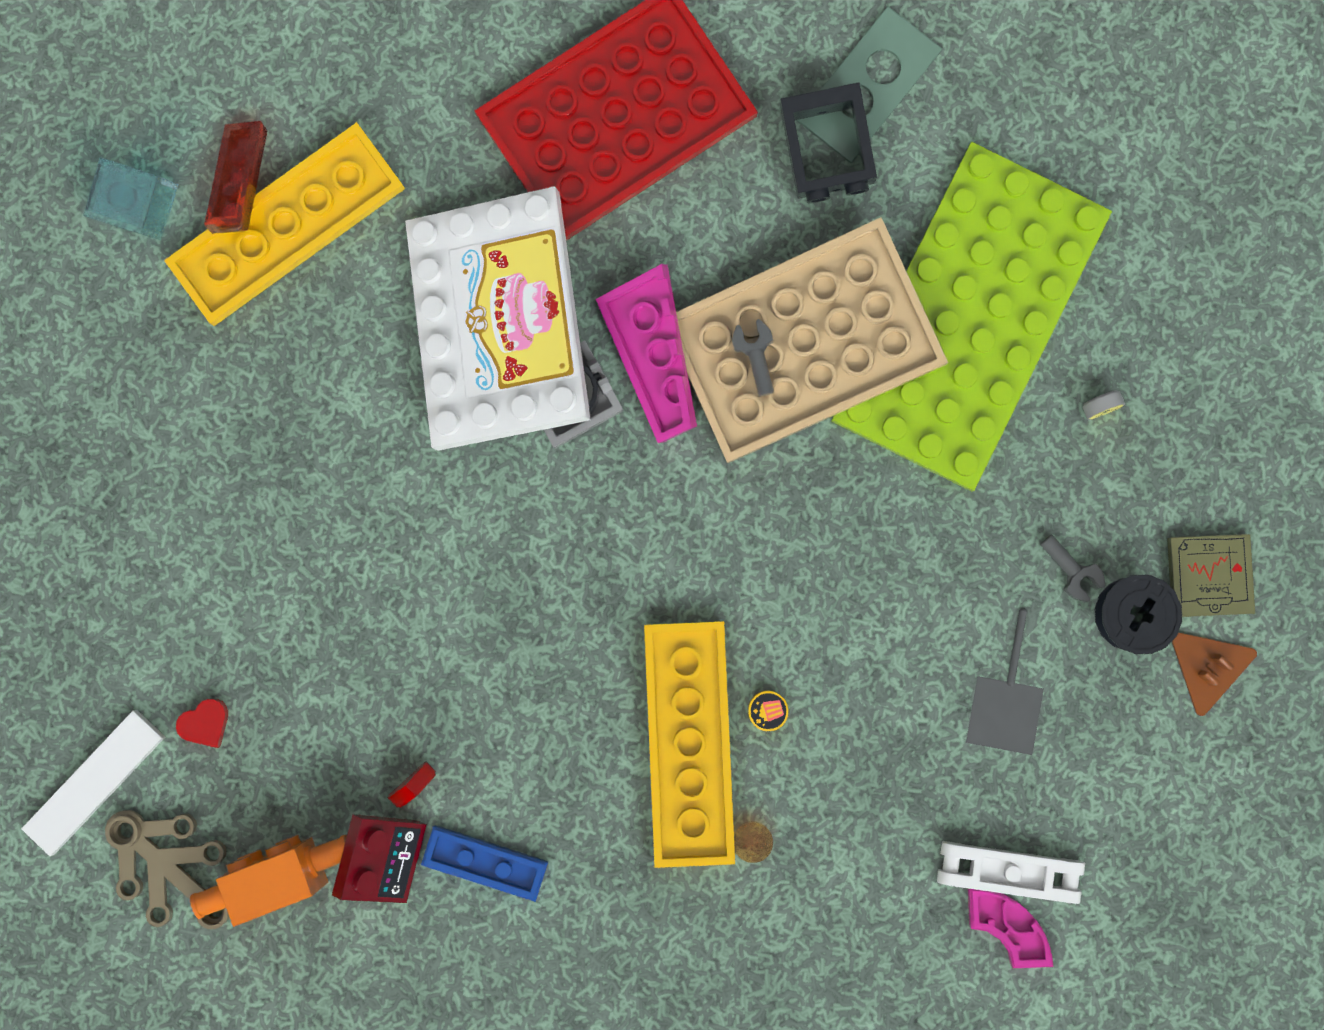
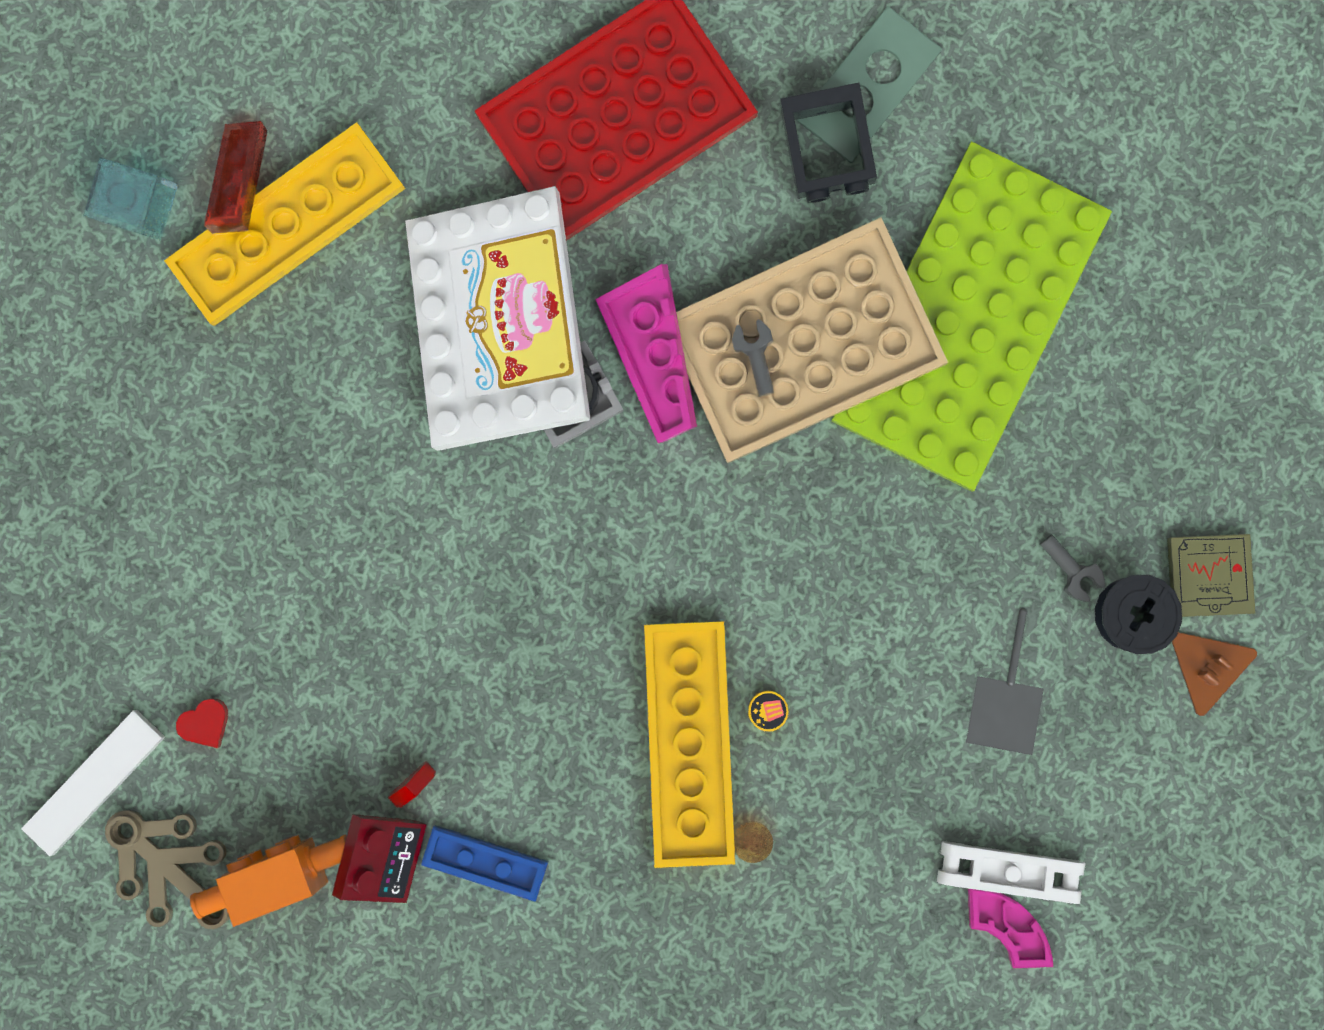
light grey tile [1082,390,1125,420] -> none

